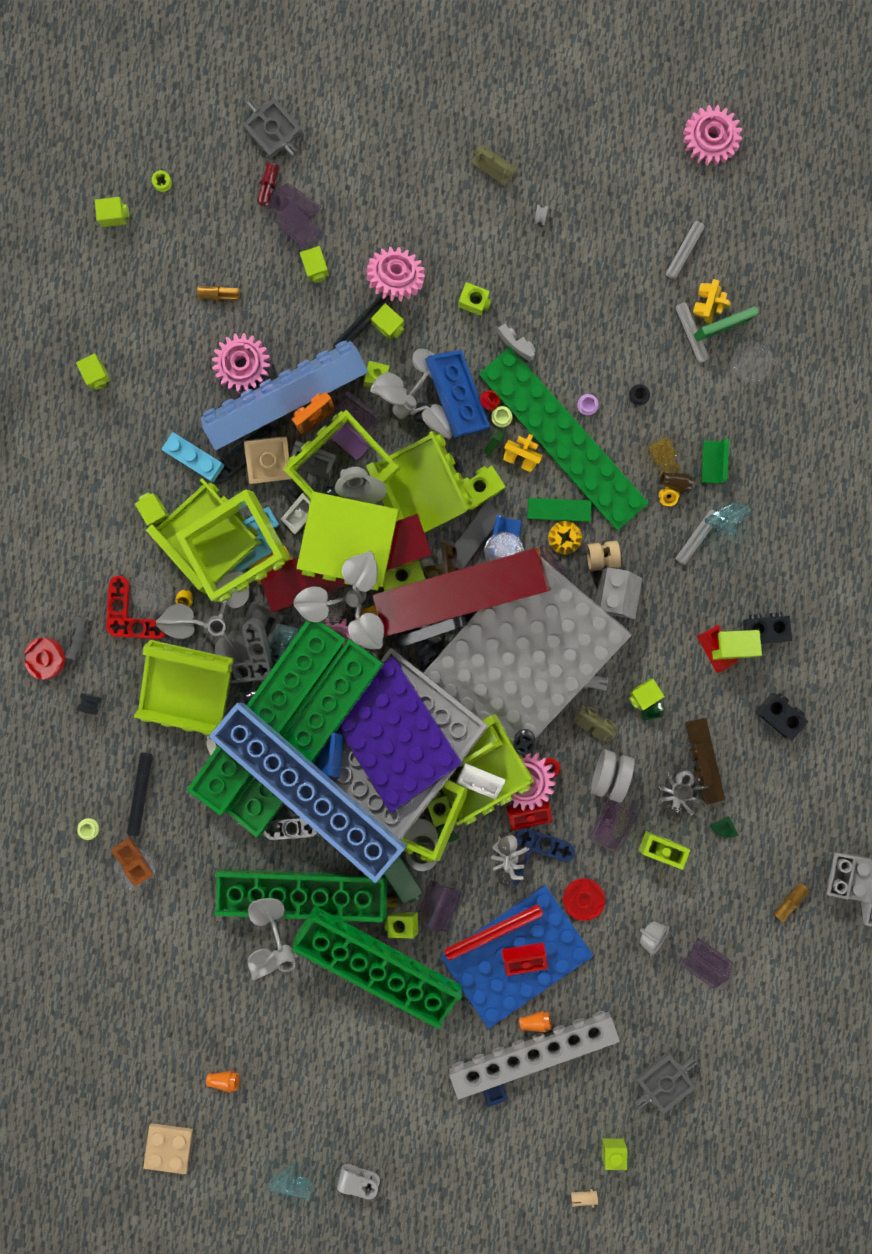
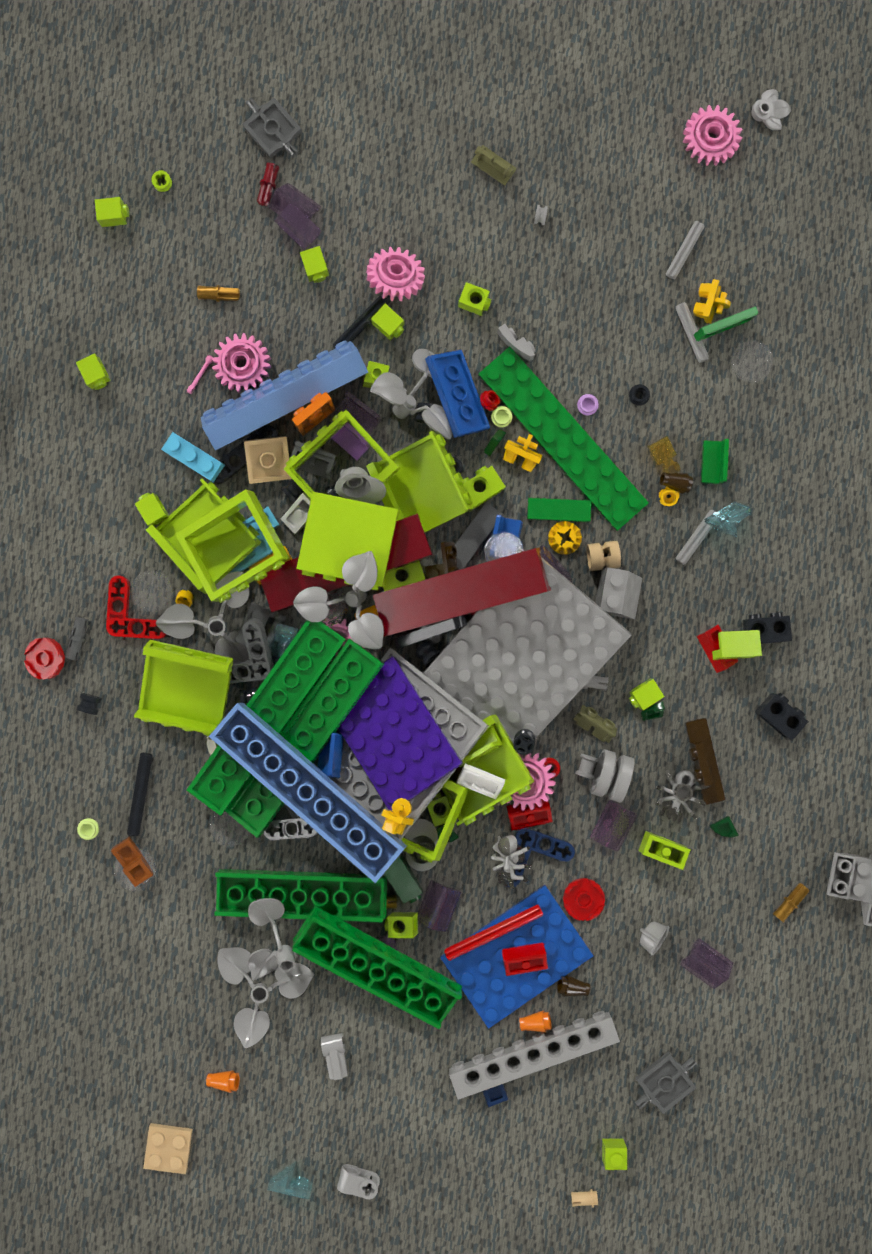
none -> bright pink hinge [187,355,213,394]
none -> light grey plant [217,947,314,1048]
none -> light grey piece [321,1033,348,1080]
none -> yellow hips [381,798,414,835]
none -> dark brown cone [557,975,590,997]
none -> light grey bush [575,753,599,779]
none -> light grey plate [751,89,791,130]

